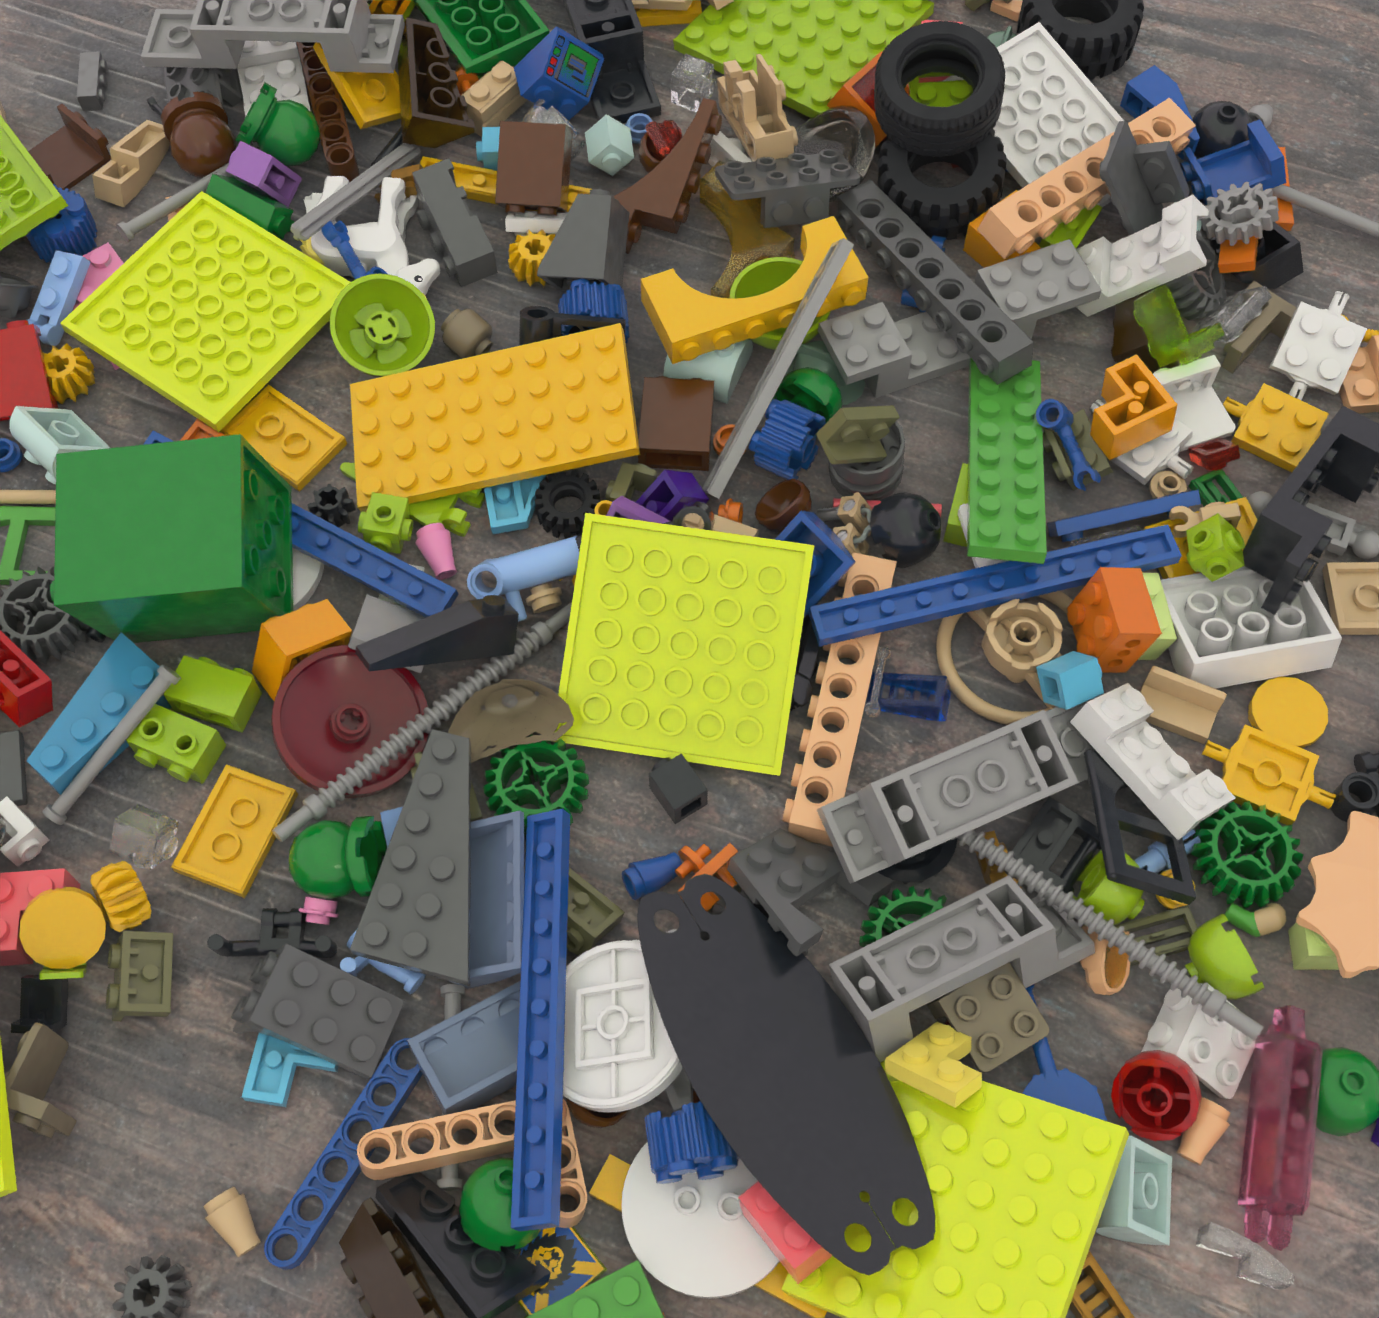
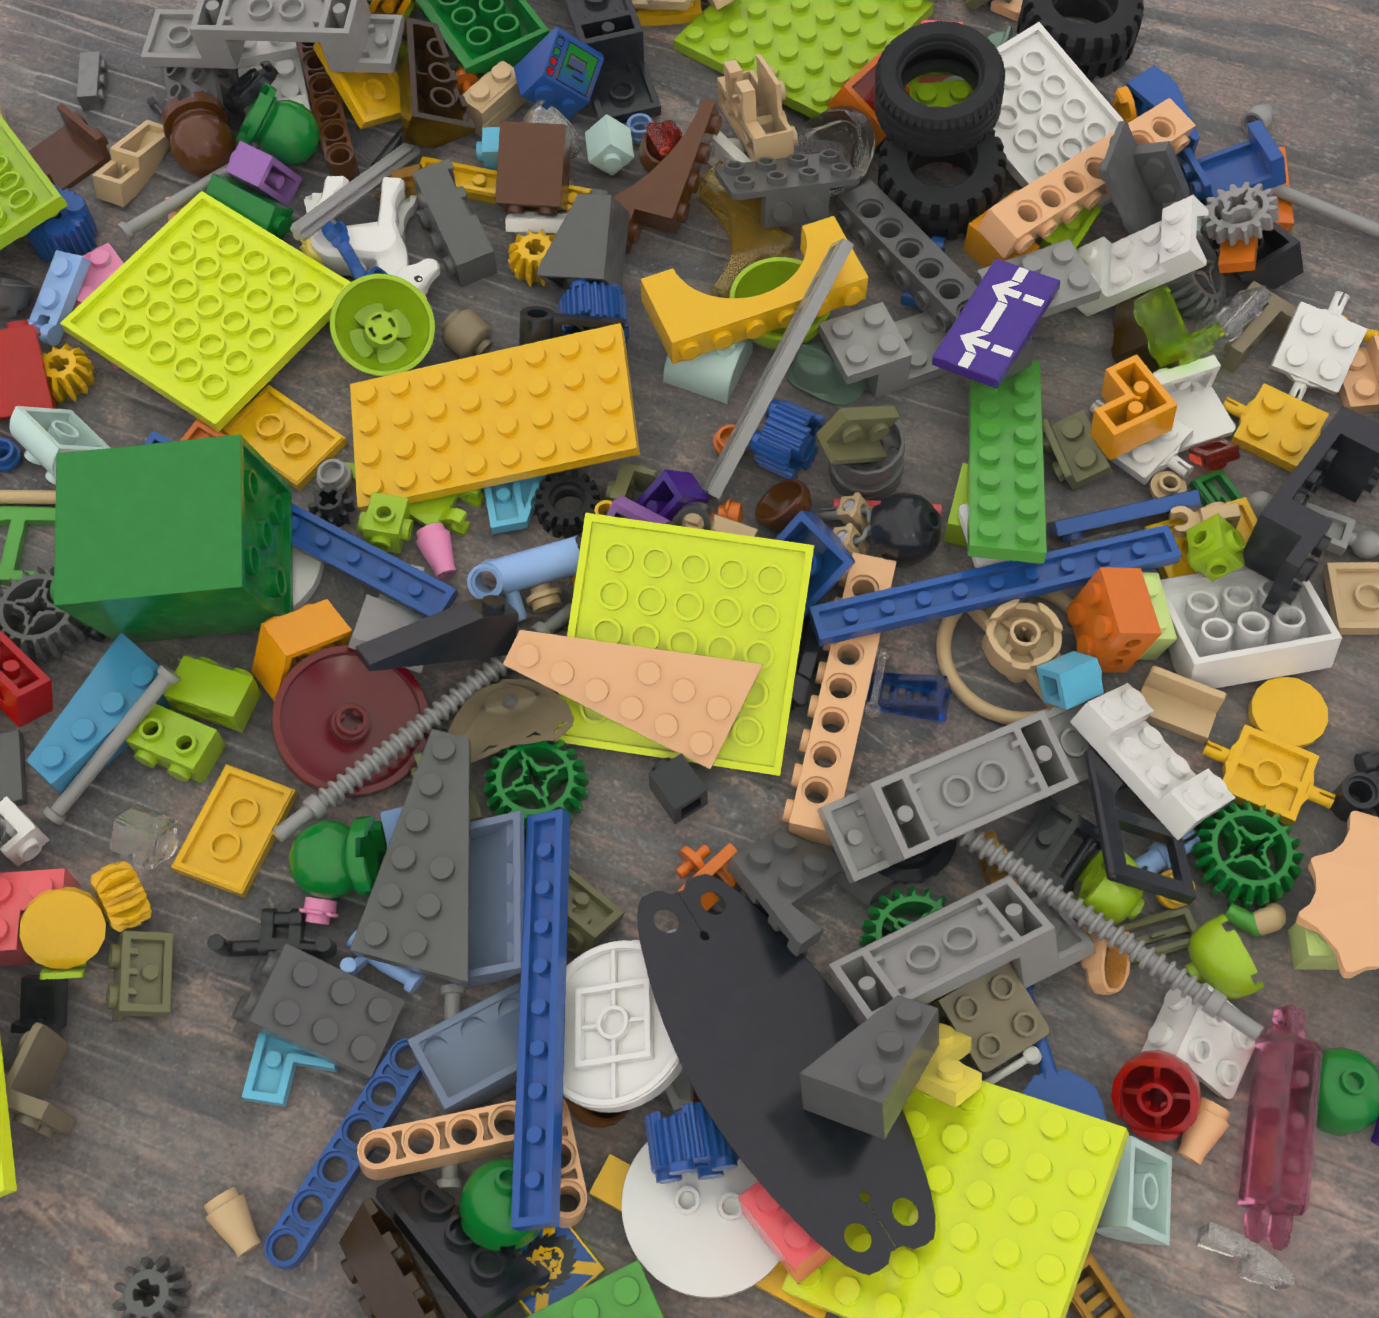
blue cone [622,852,682,900] -> none
reddish brown brick [638,376,714,471] -> none
clear brick [671,54,716,113] -> none
green cylinder [771,367,842,439] -> none
blue brick [1036,399,1101,491] -> none
black cylinder [1192,101,1252,157] -> none
none -> black tile [223,61,278,114]
none -> light grey plate [316,459,352,490]
none -> light nougat wing [503,630,763,769]
none -> dark grey wedge [800,995,939,1140]
none -> dark purple tile [932,258,1060,389]
none -> white hinge [983,1046,1042,1084]
none -> light orange tile [1112,86,1137,123]

